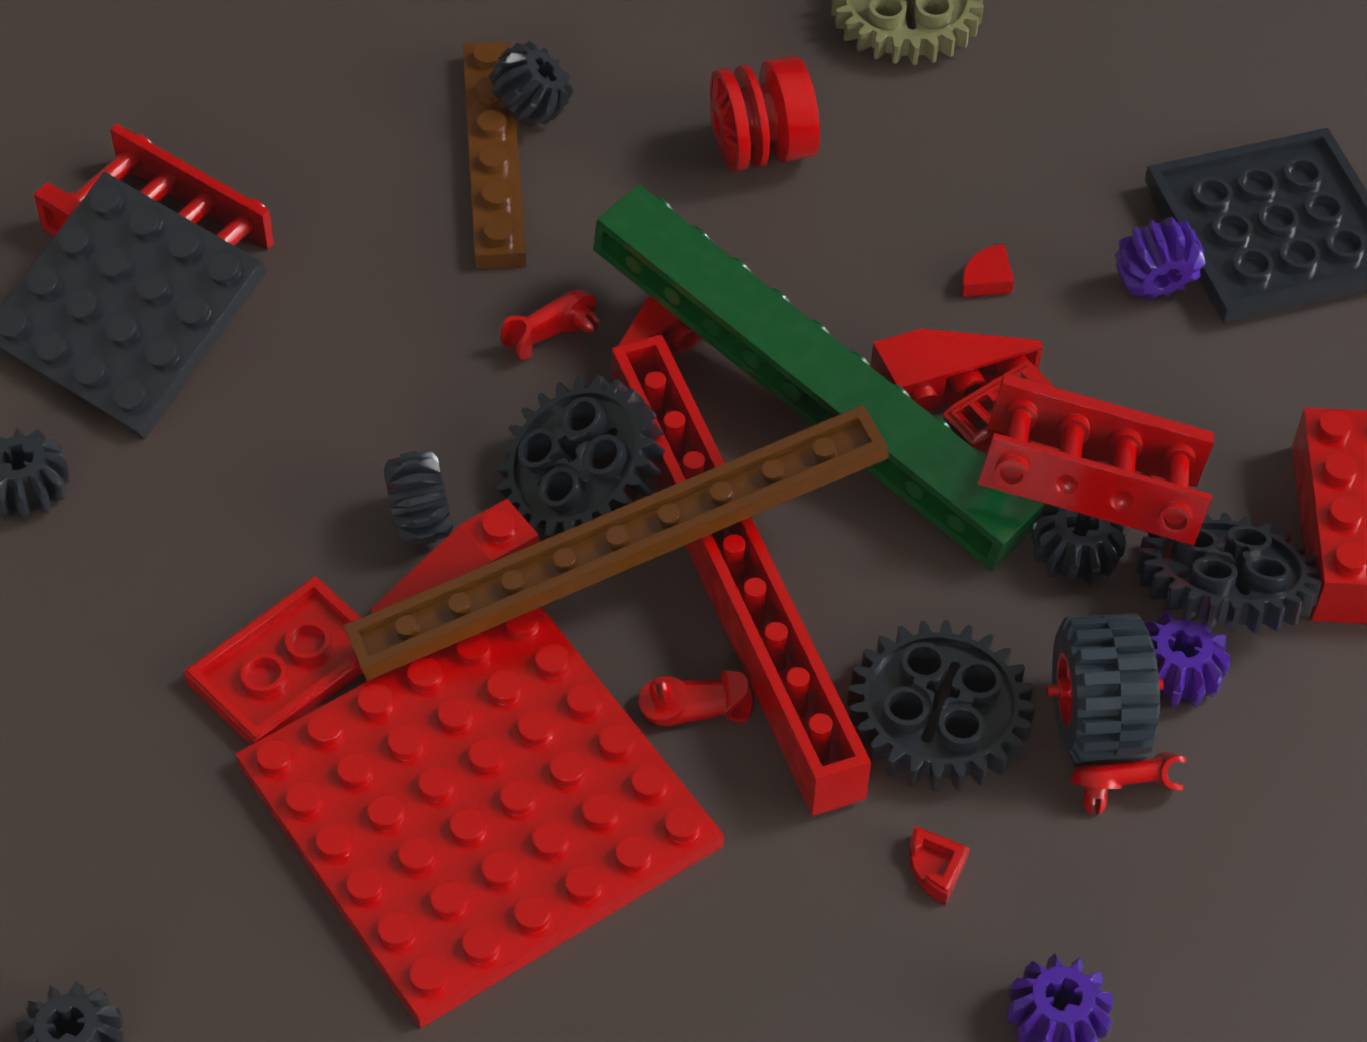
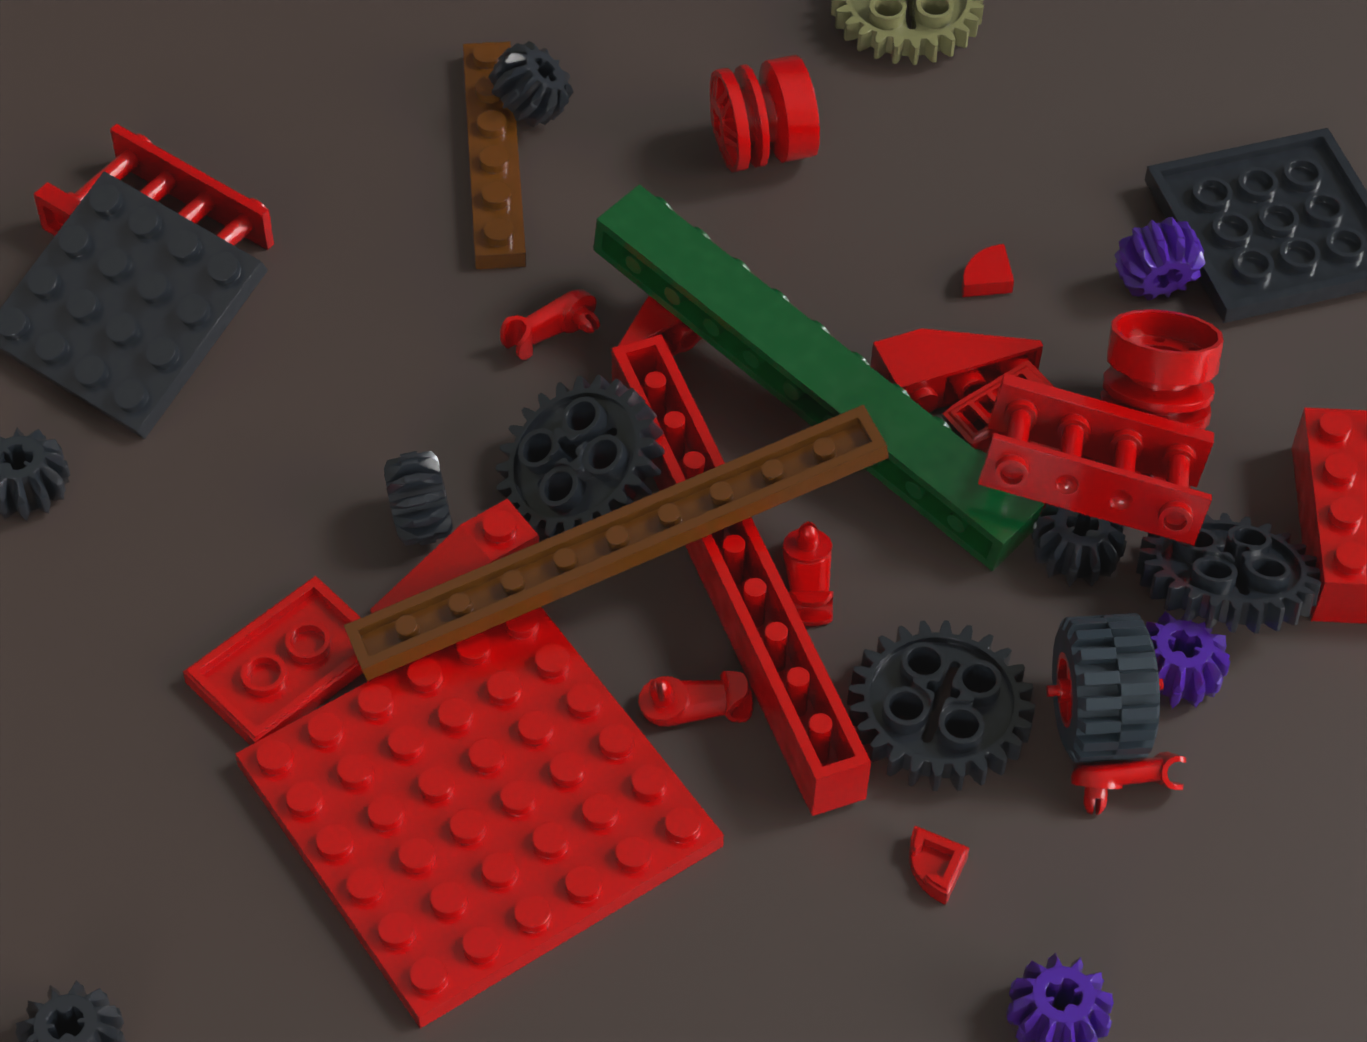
none -> red piece [783,521,834,626]
none -> red wheel [1099,309,1224,429]

